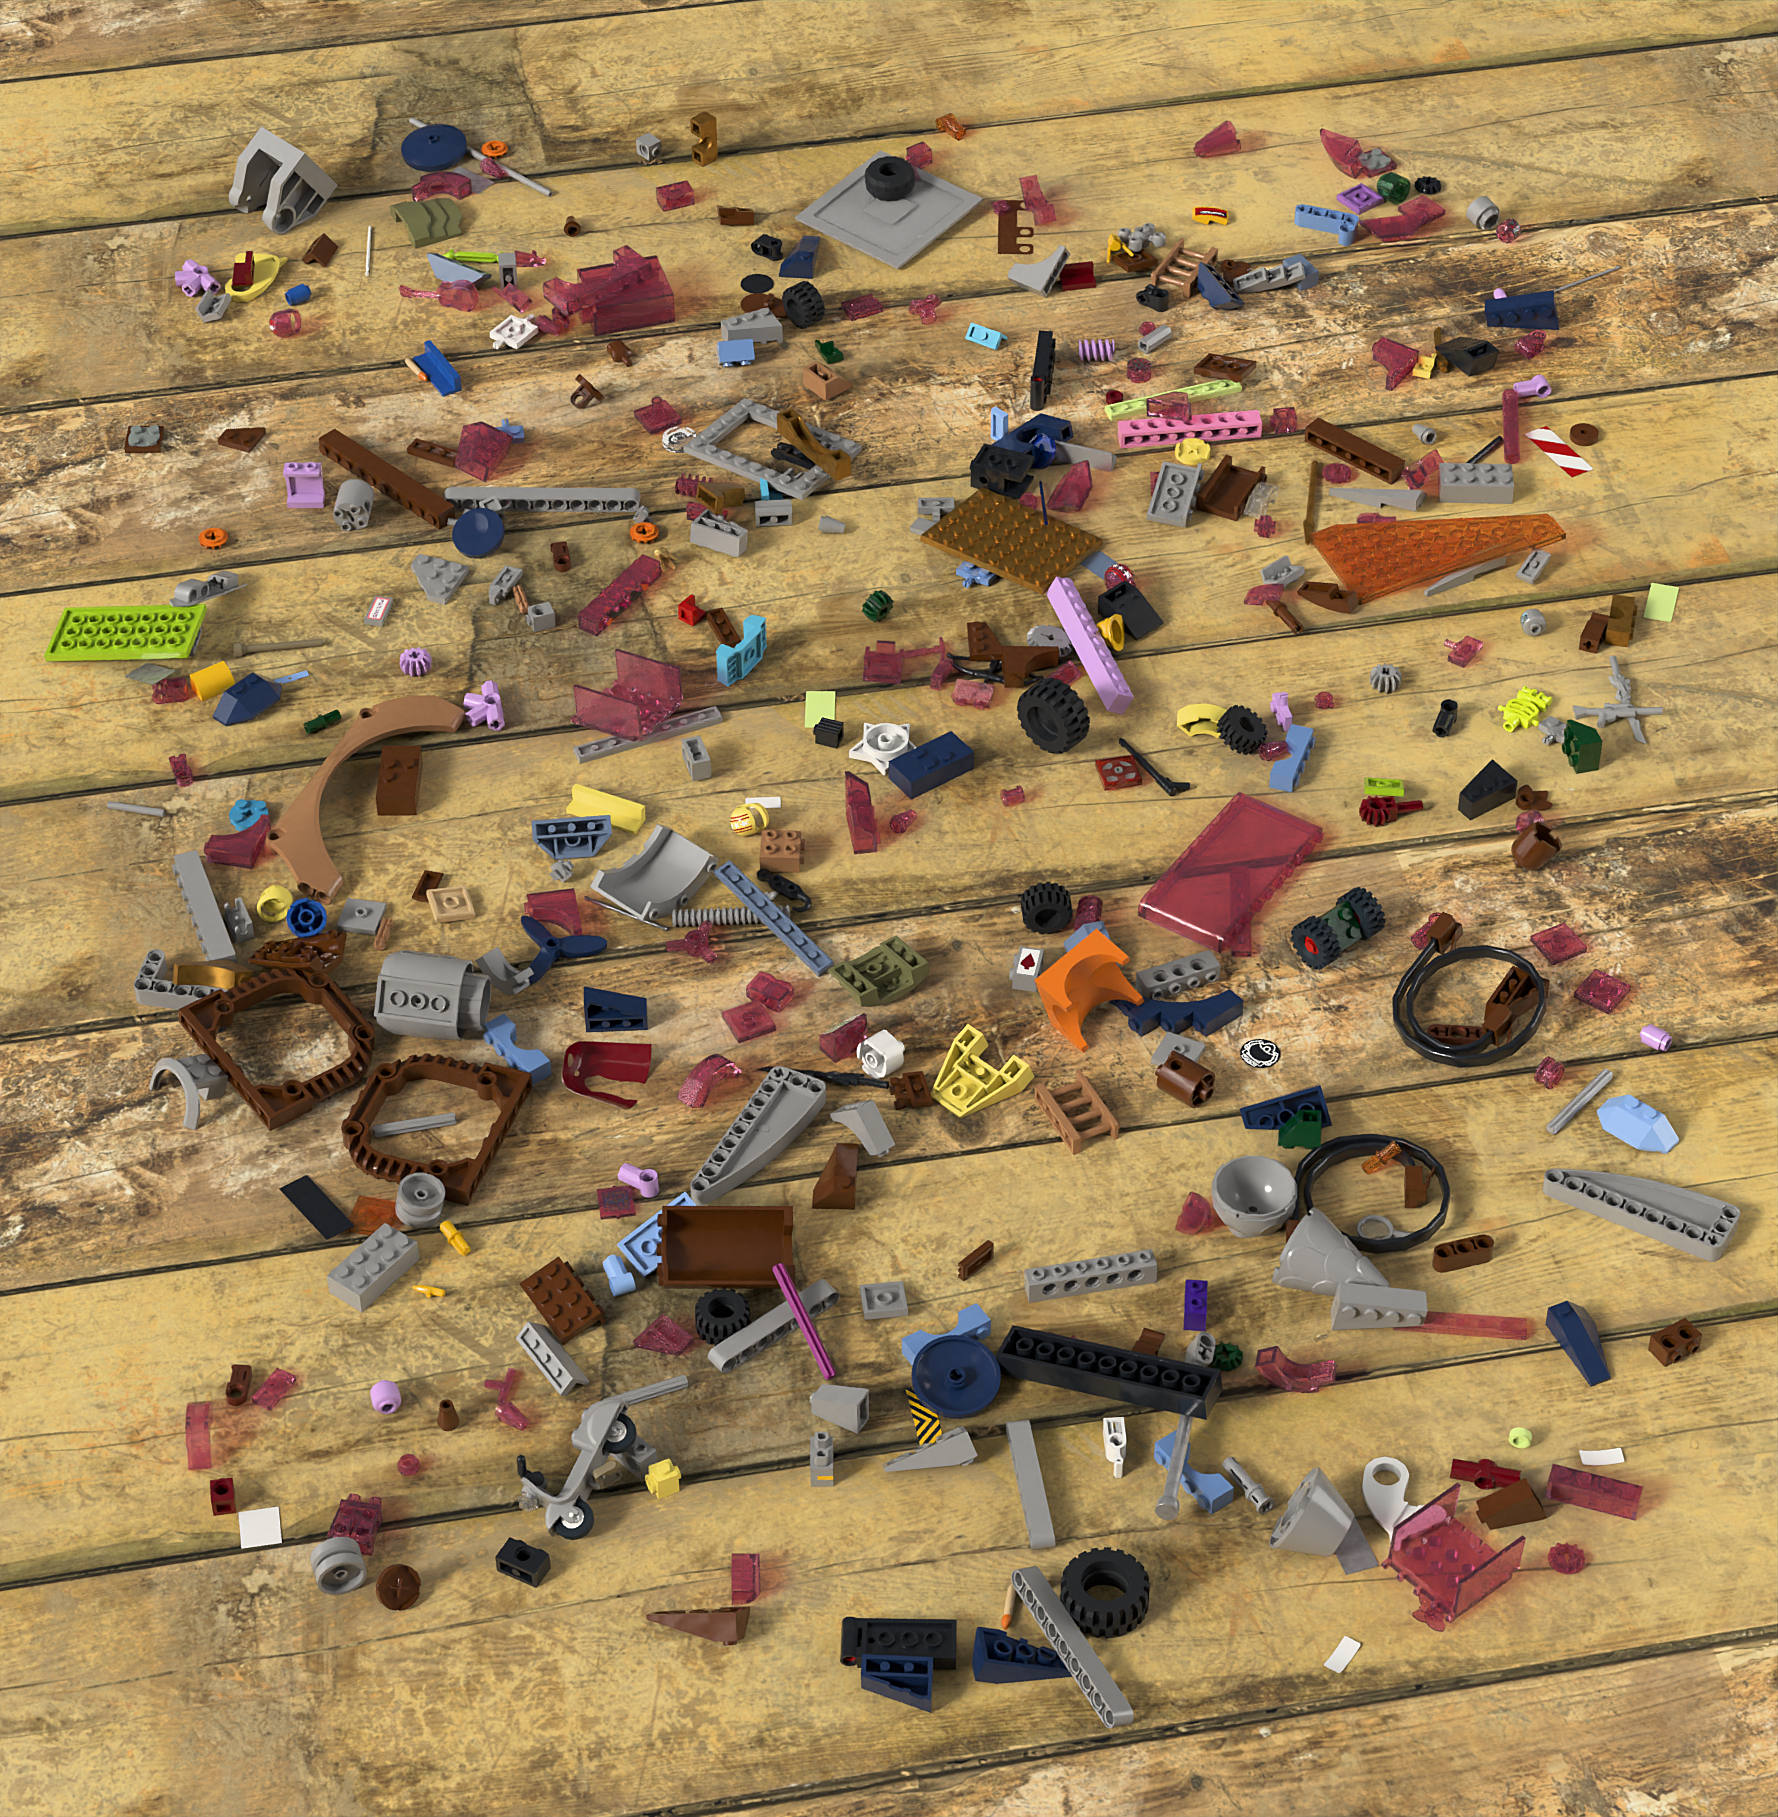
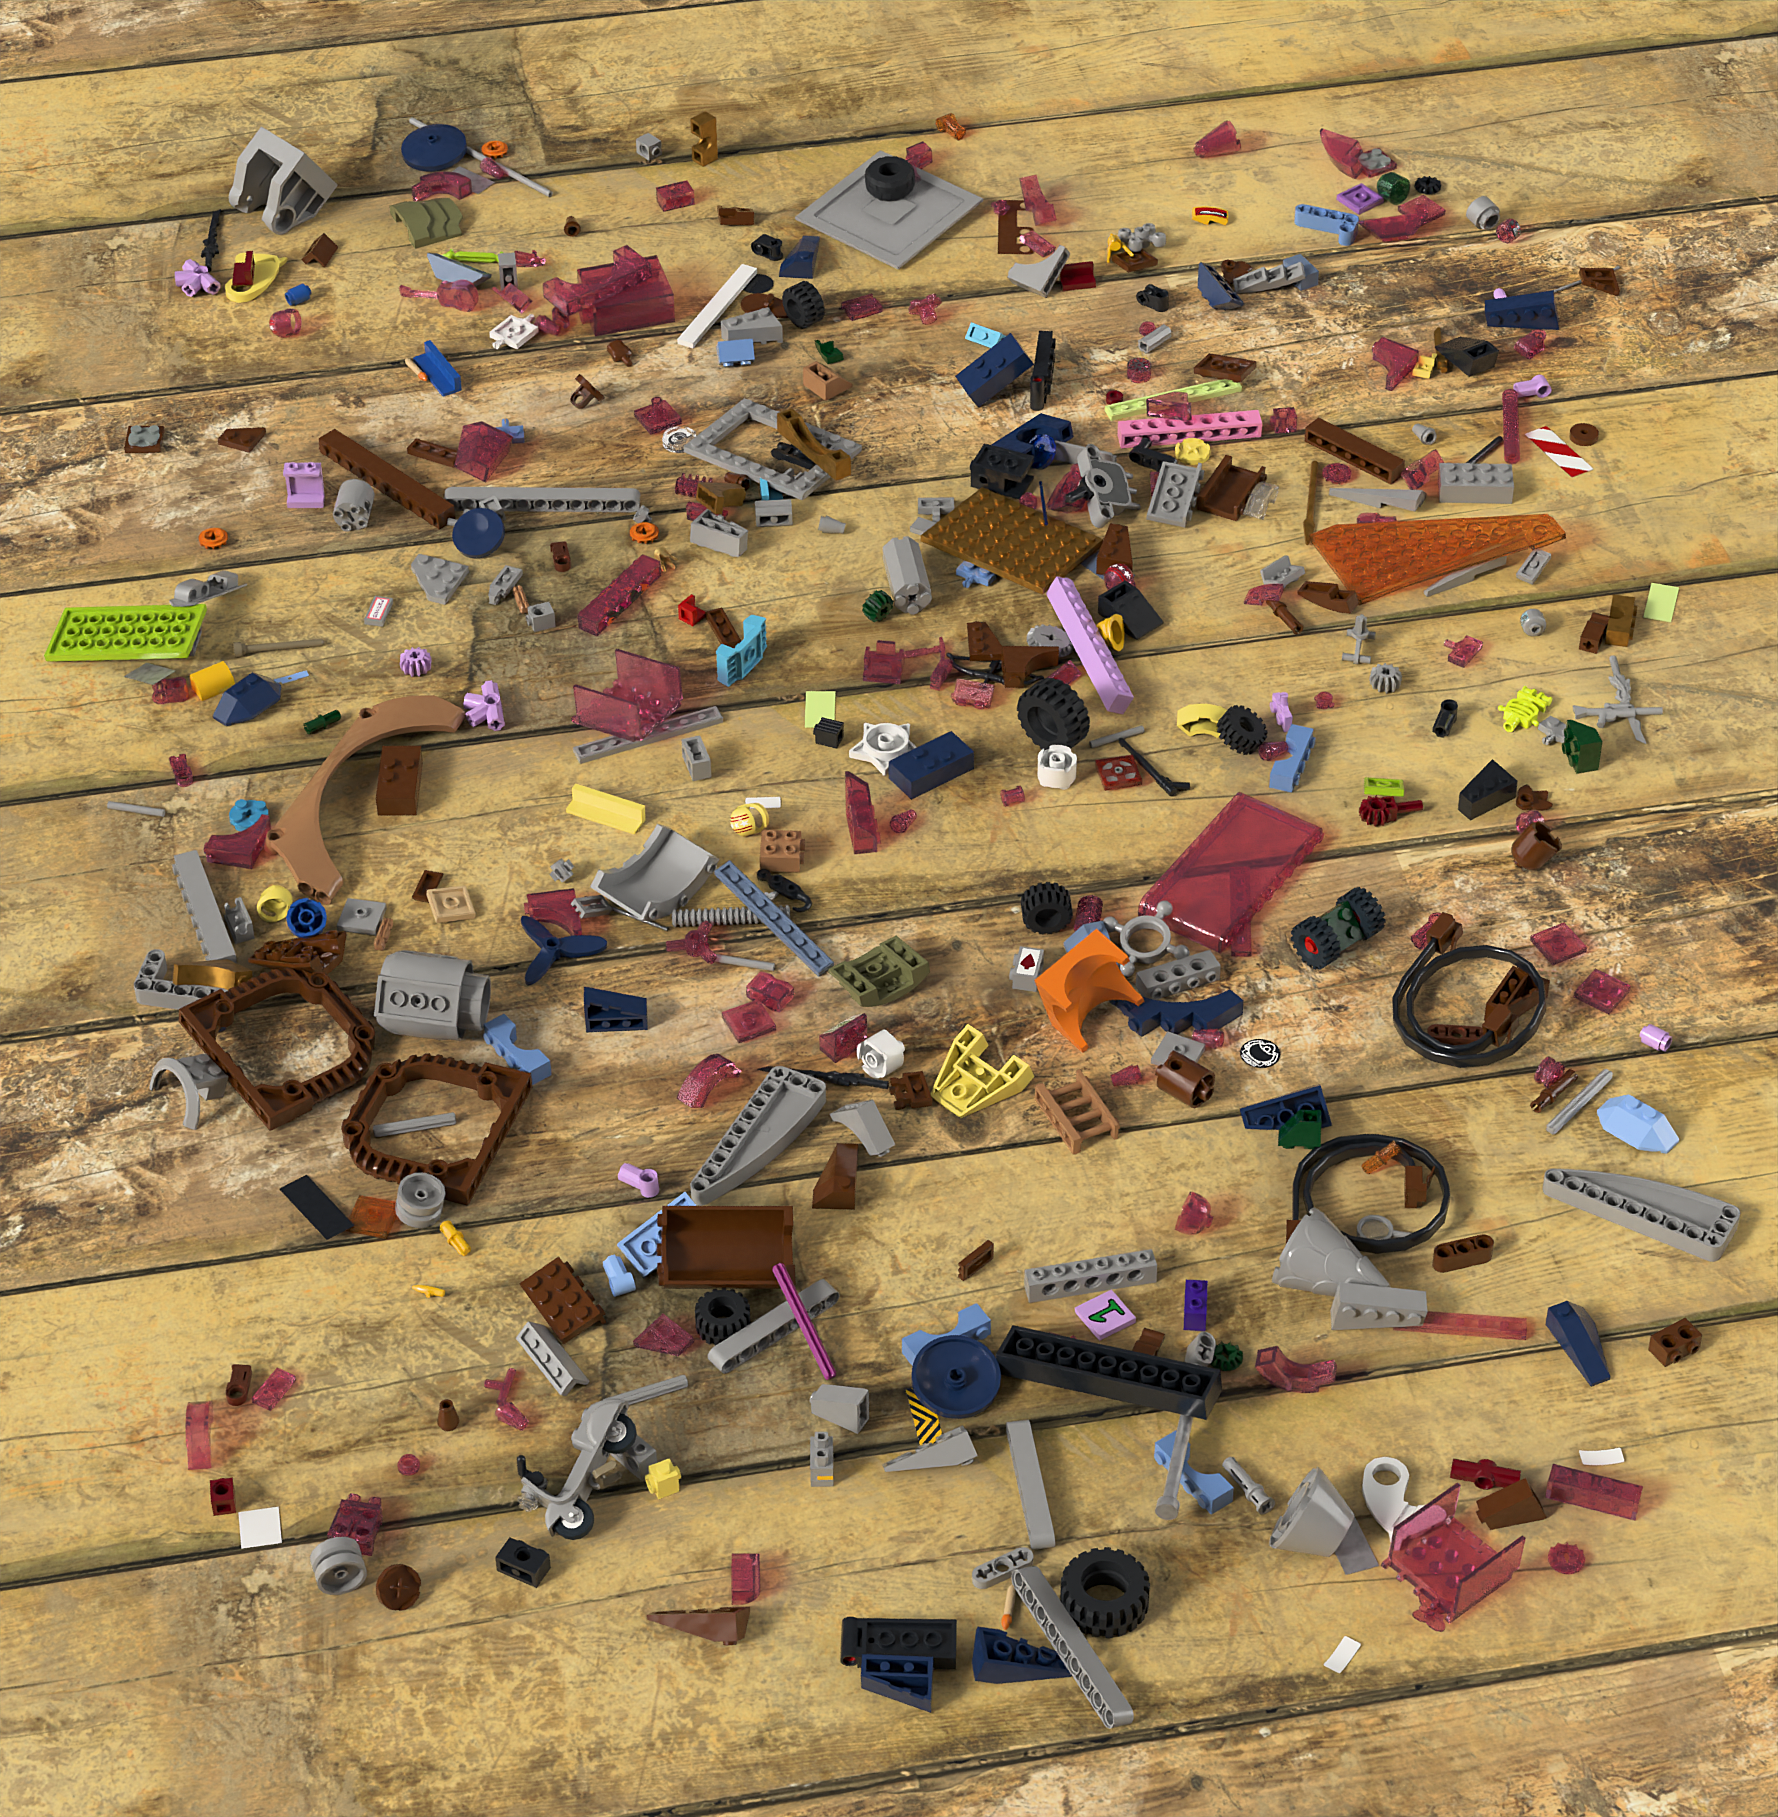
light grey bracket [195,289,232,323] -> none
light grey brick [327,1223,420,1312] -> none
white piece [365,226,372,276] -> none
lavender head [370,1380,401,1414] -> none
light grey arch [475,947,534,995] -> none
sand blue wedge [531,815,612,860] -> none
dark red piece [562,1041,652,1110] -> none
clear pink piece [597,1185,636,1220] -> none
light grey plate [860,1281,908,1320] -> none
light blue tile [991,407,1008,441] -> none
lavender piece [1079,339,1114,362] -> none
white piece [1103,1417,1127,1478] -> none
medium nougat fence [1151,238,1218,299] -> none
light grey rock [1211,1155,1297,1238] -> none
clear pink gear [1254,515,1276,538] -> none
yellowish green tile [1509,1428,1532,1449] -> none
none -> black sword [201,209,221,272]
none -> light grey tile [571,895,613,919]
none -> white tile [677,264,757,348]
none -> light grey bar [714,954,775,971]
none -> reddish brown cone [724,472,751,491]
none -> light grey brick [883,536,932,615]
none -> dark blue brick [955,333,1034,408]
none -> light grey beam [972,1547,1033,1589]
none -> clear pink plate [1020,230,1056,257]
none -> white brick [1038,745,1077,790]
none -> light grey piece [1065,444,1141,528]
none -> lavender tile [1075,1290,1136,1341]
none -> light grey bar [1089,725,1144,748]
none -> reddish brown wedge [1096,523,1133,580]
none -> light grey piece [1103,900,1190,977]
none -> clear pink cone [1110,1064,1142,1087]
none -> black beam [1129,438,1178,475]
none -> clear pink cone [1192,1029,1224,1049]
none -> light grey axle [1342,614,1376,664]
none -> reddish brown pin [1530,1069,1578,1113]
none -> reddish brown wing [1579,268,1620,296]

